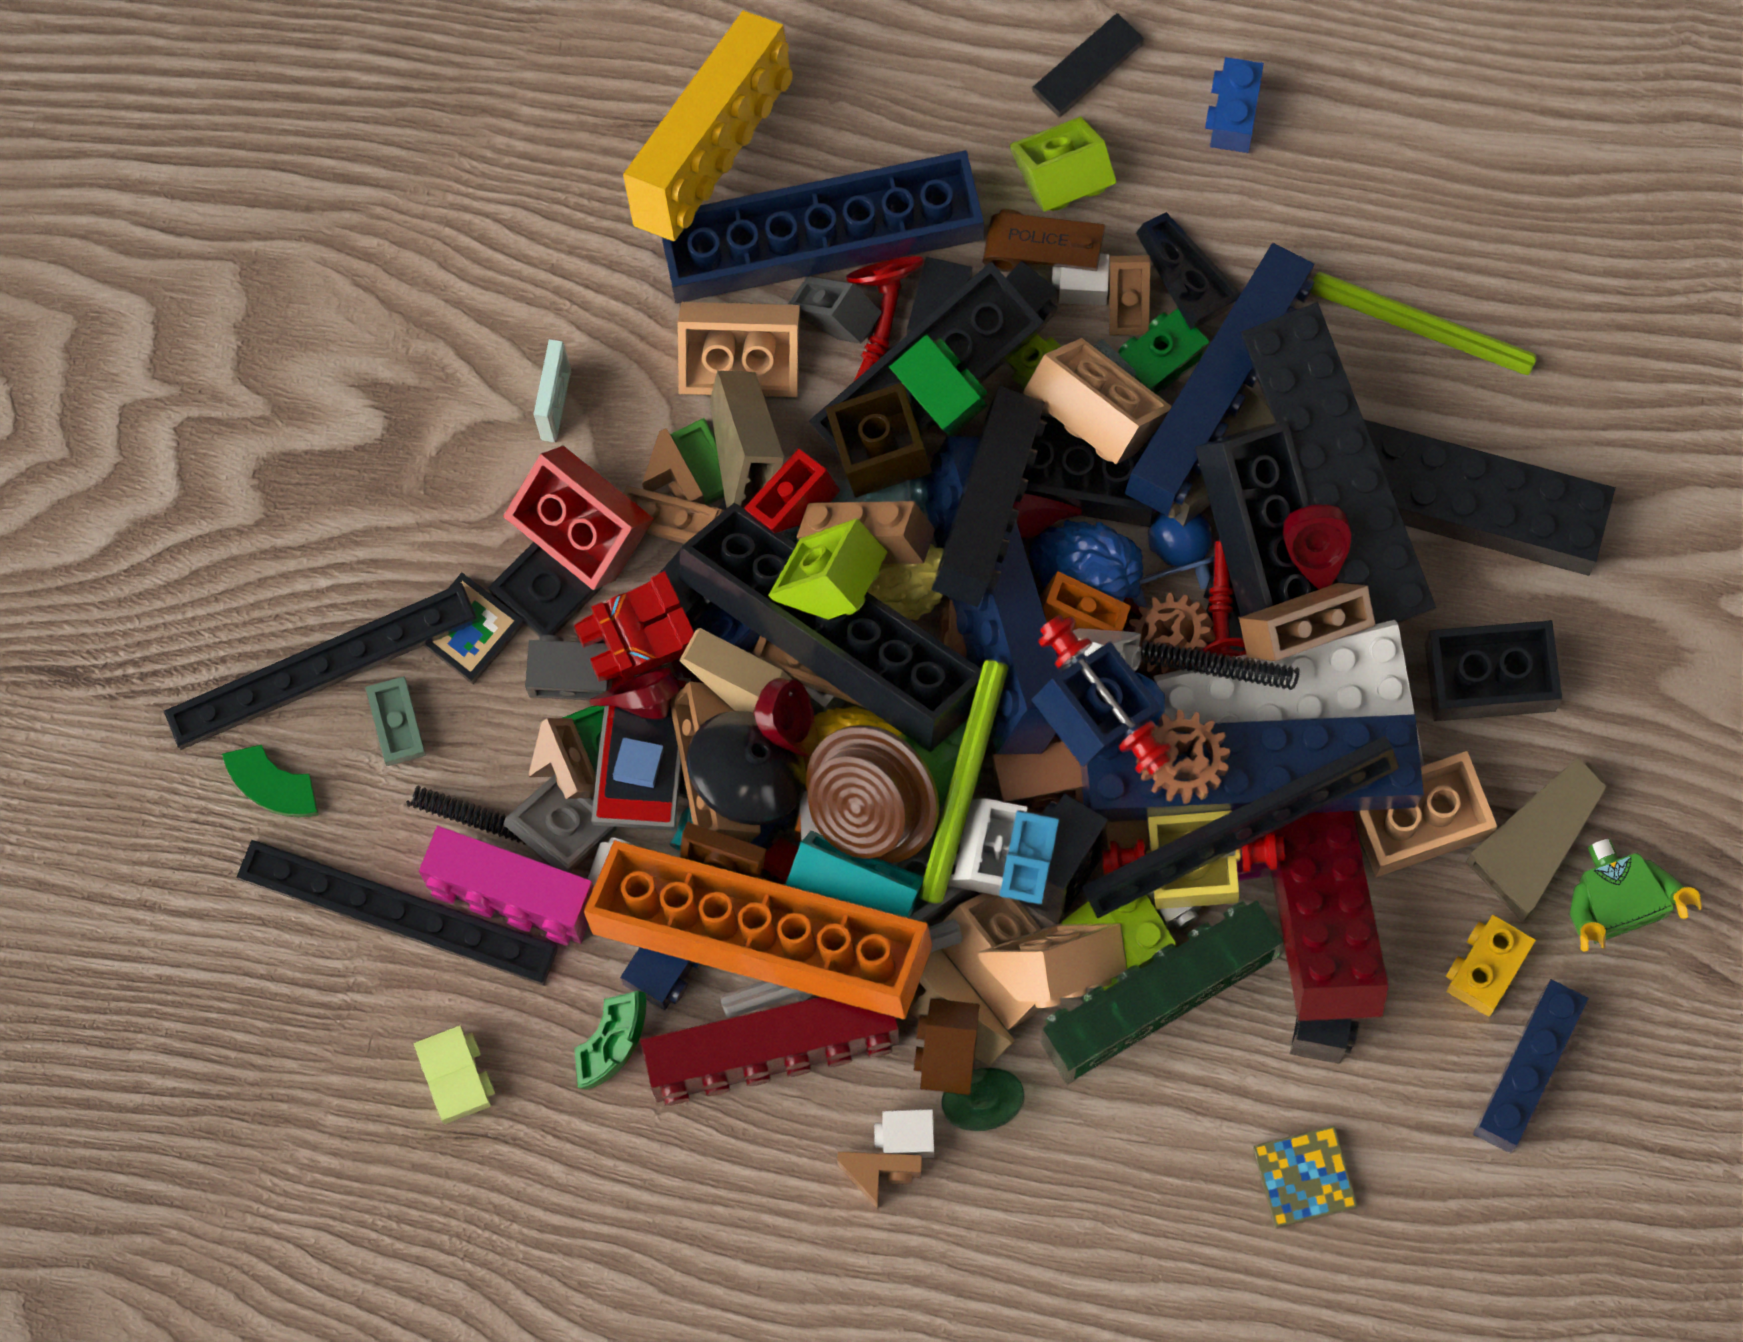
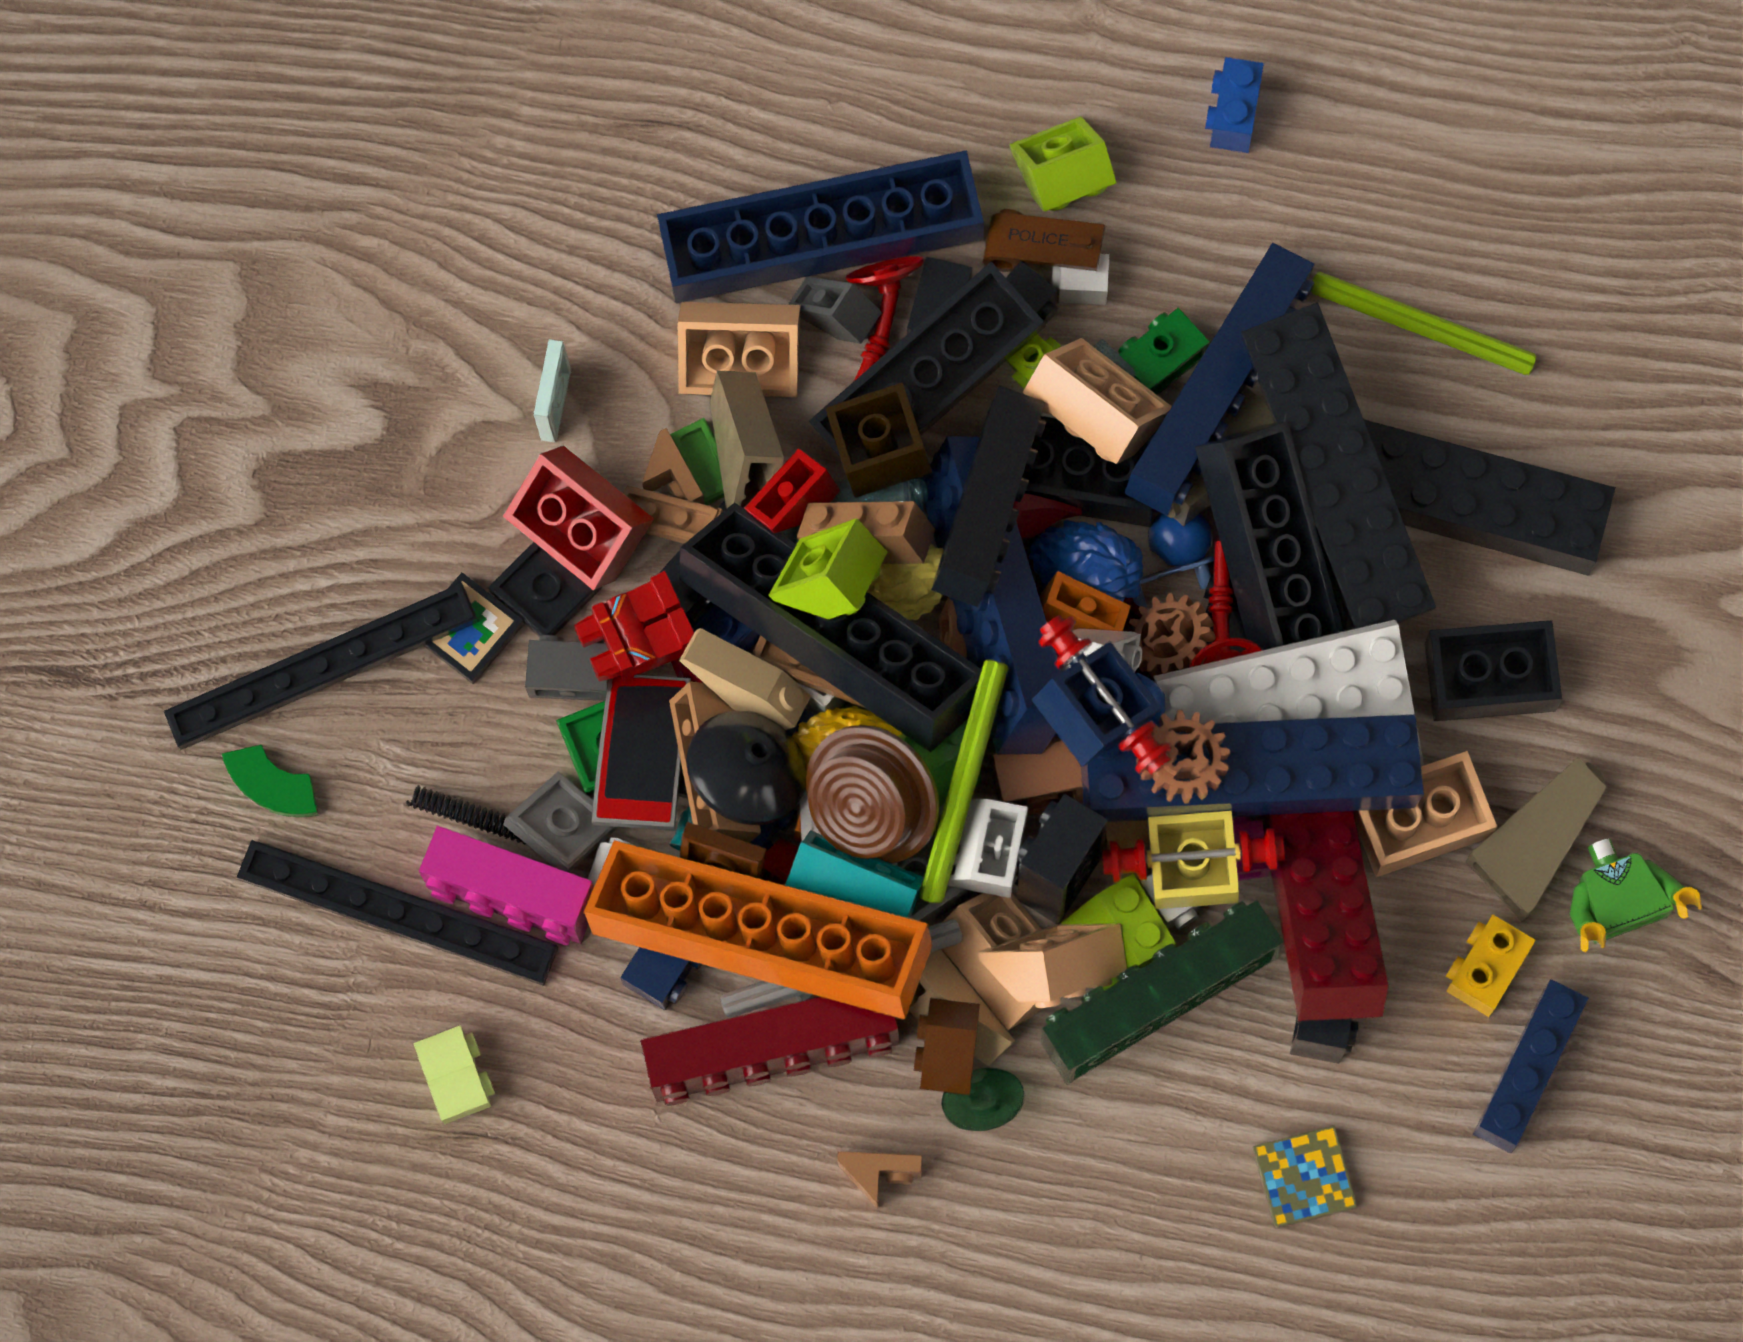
sand green plate [365,676,426,766] -> none
medium nougat slope [529,718,596,799] -> none
green tile [574,991,647,1090] -> none
dark red piece [589,668,681,719] -> none
medium blue tile [613,738,664,788] -> none
yellow brick [623,10,793,242] -> none
dark red piece [753,678,818,758] -> none
white brick [874,1110,934,1158] -> none
green piece [889,334,988,436] -> none
dark azure slope [999,810,1059,904] -> none
black tile [1032,13,1144,118] -> none
black tile [1082,735,1400,918] -> none
medium nougat slope [1108,256,1150,335] -> none
black wing [1136,212,1241,330] -> none
black piece [1141,639,1300,690] -> none
medium nougat brick [1239,583,1375,661] -> none
dark red piece [1283,505,1351,590] -> none

